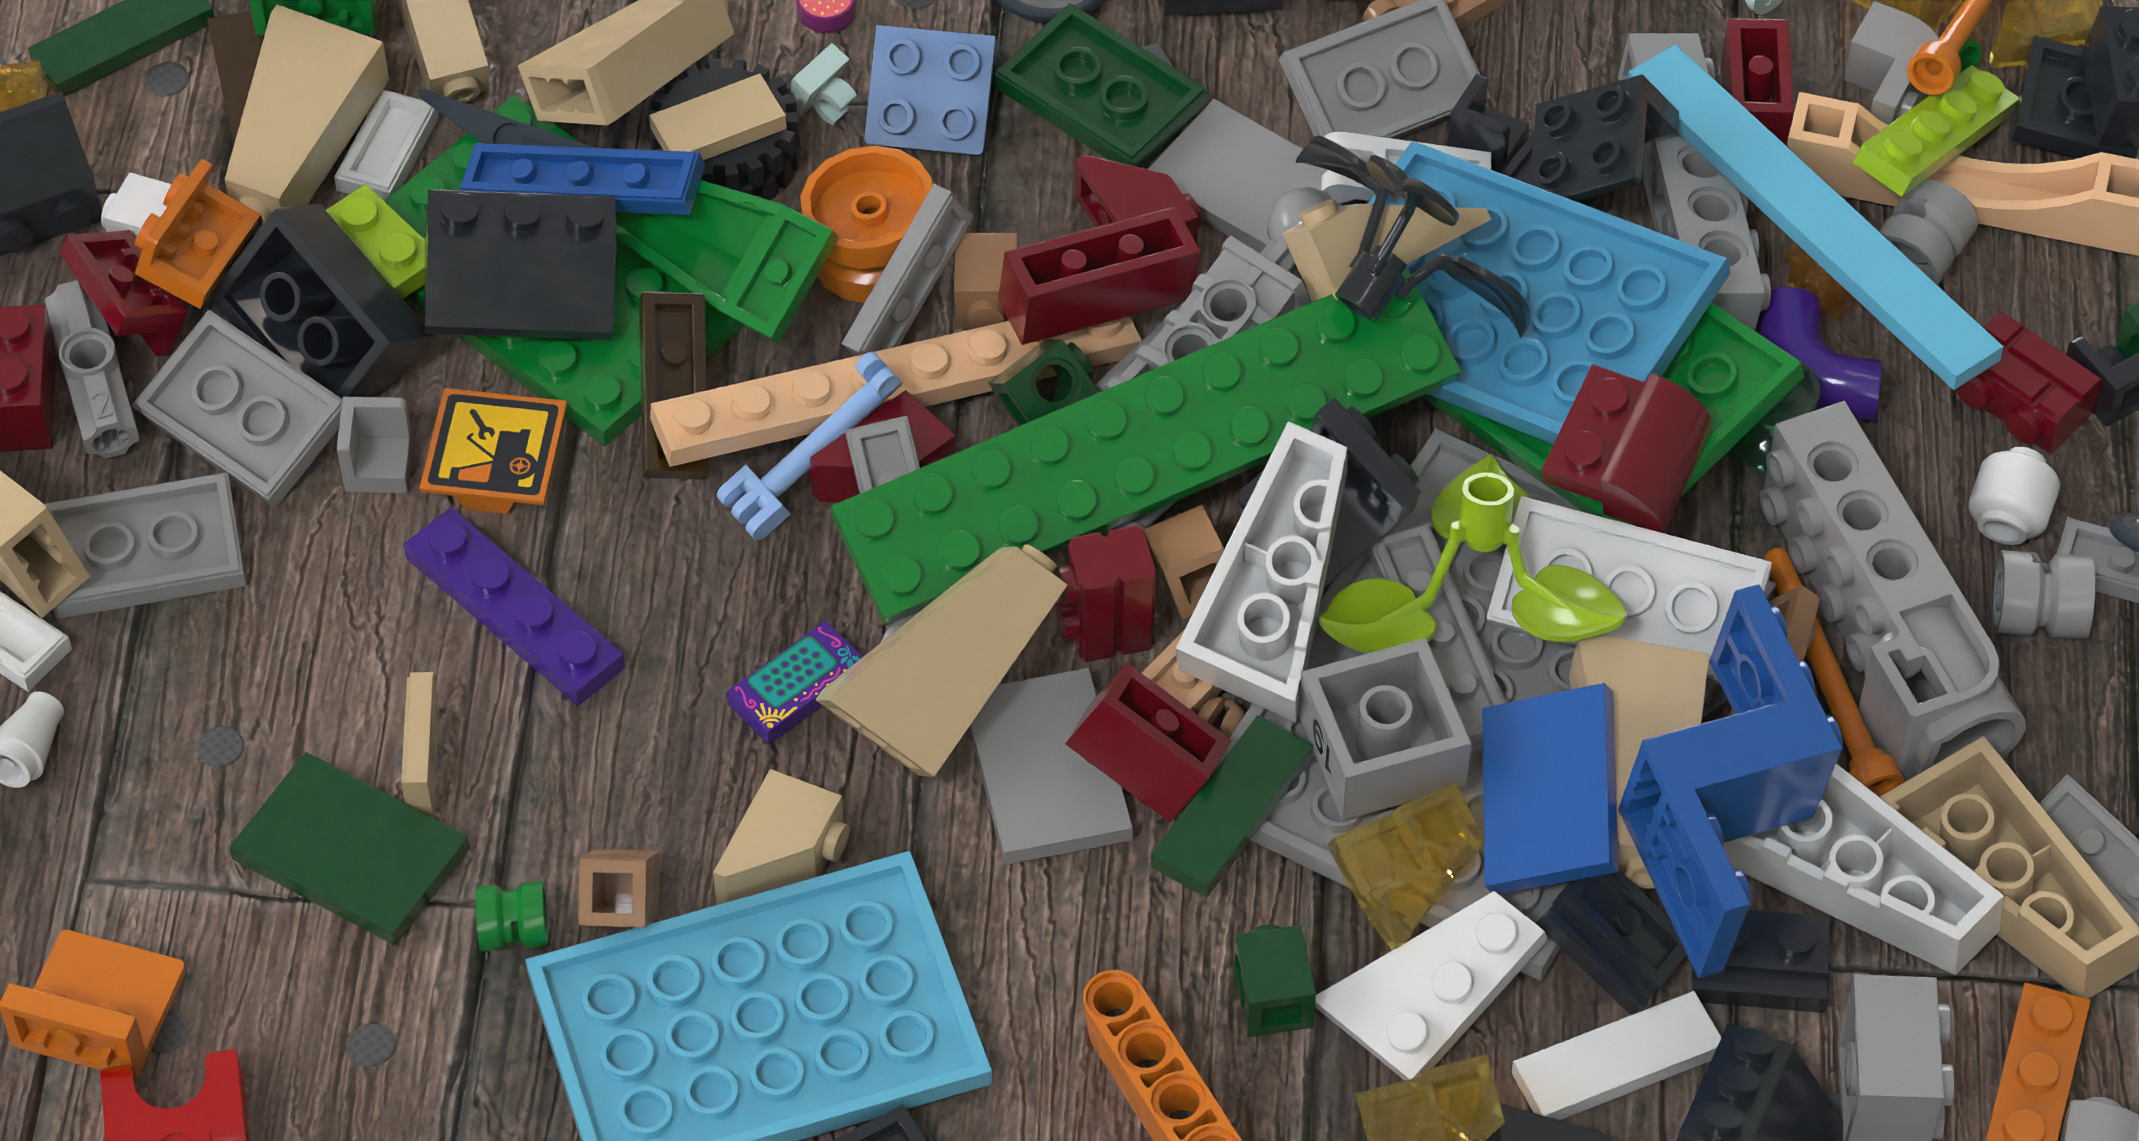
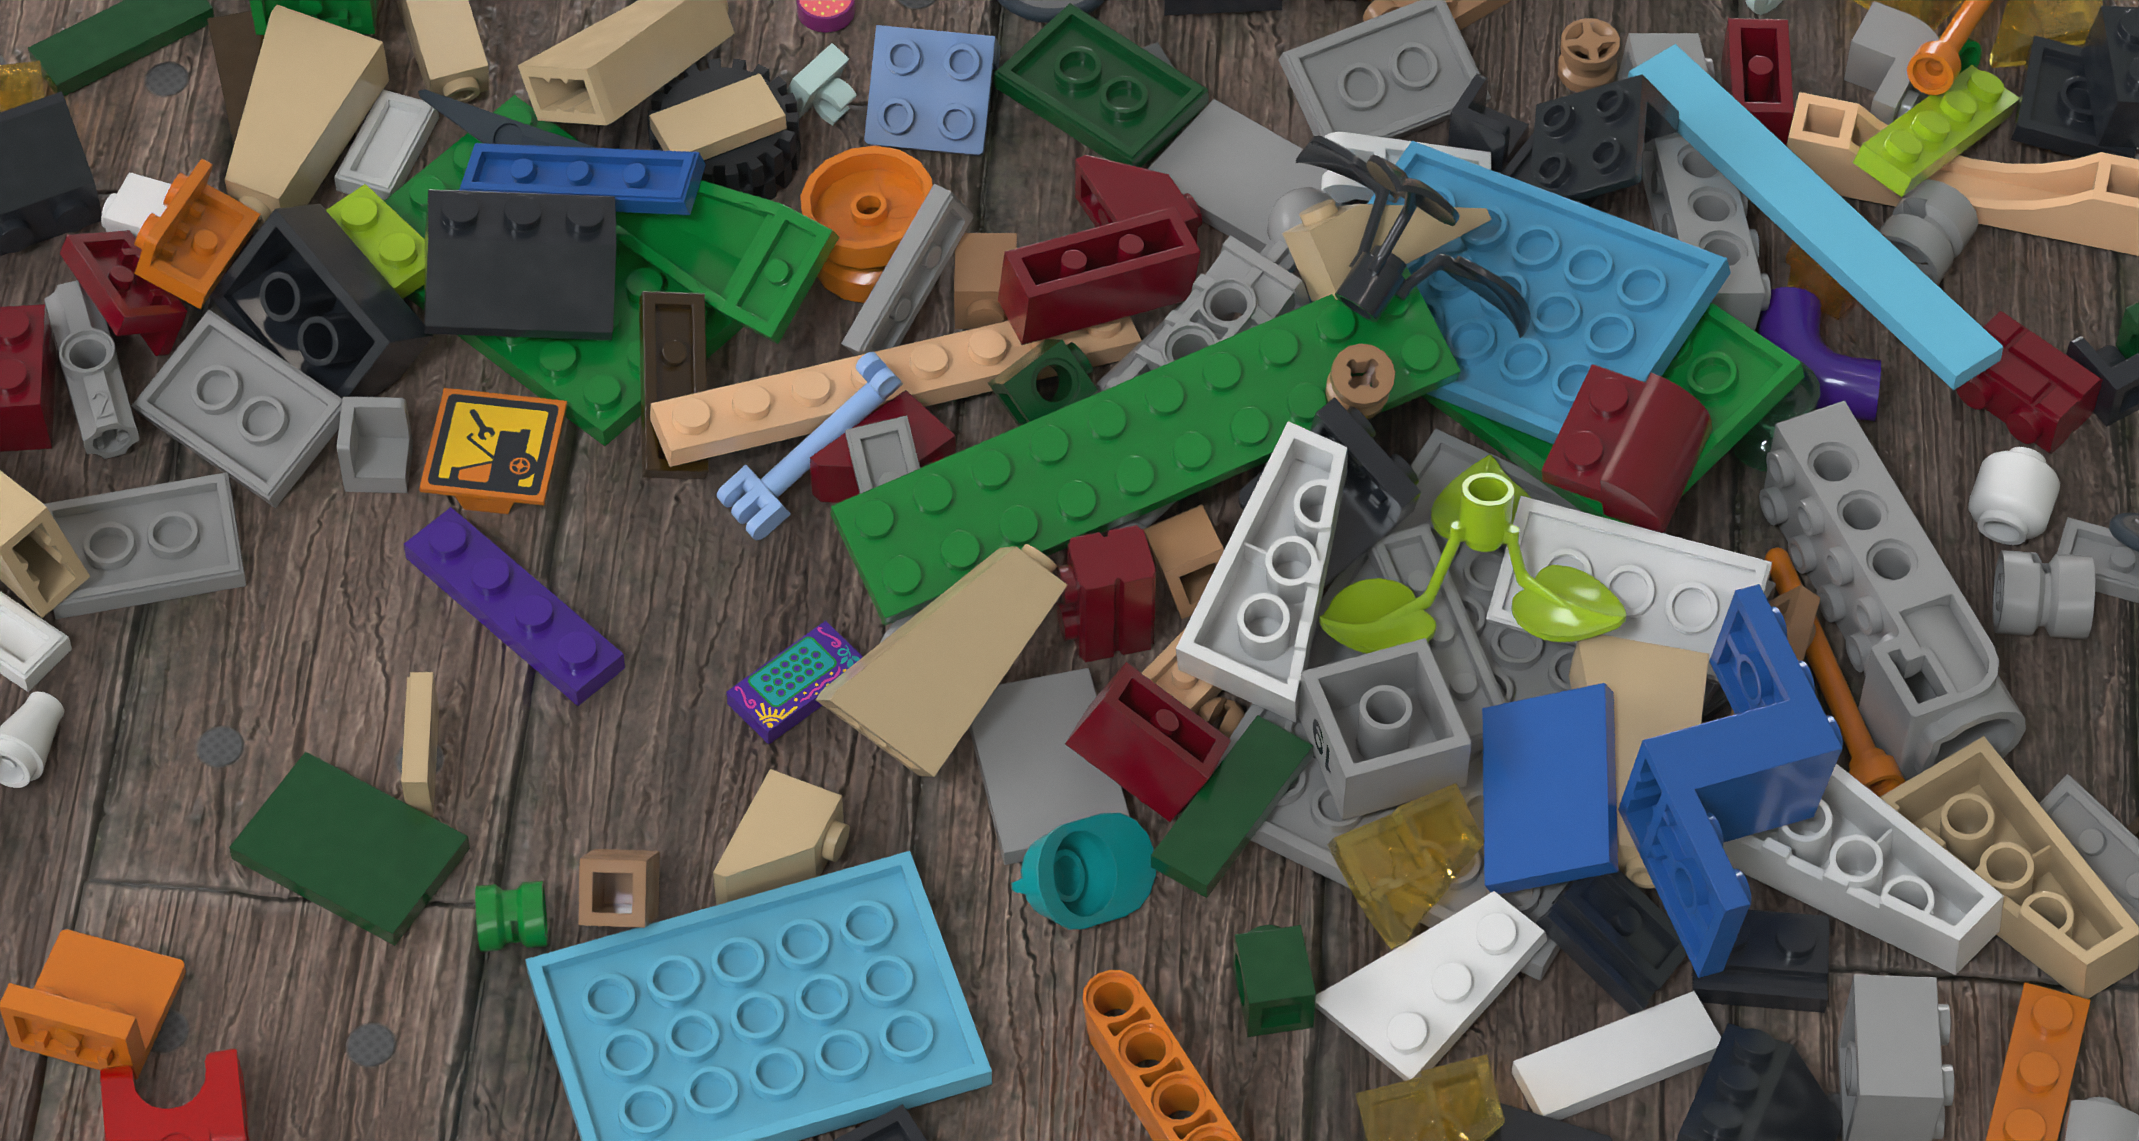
none -> teal piece [1011,813,1156,930]
none -> medium nougat wheel [1325,344,1395,419]
none -> medium nougat wheel [1558,18,1620,92]

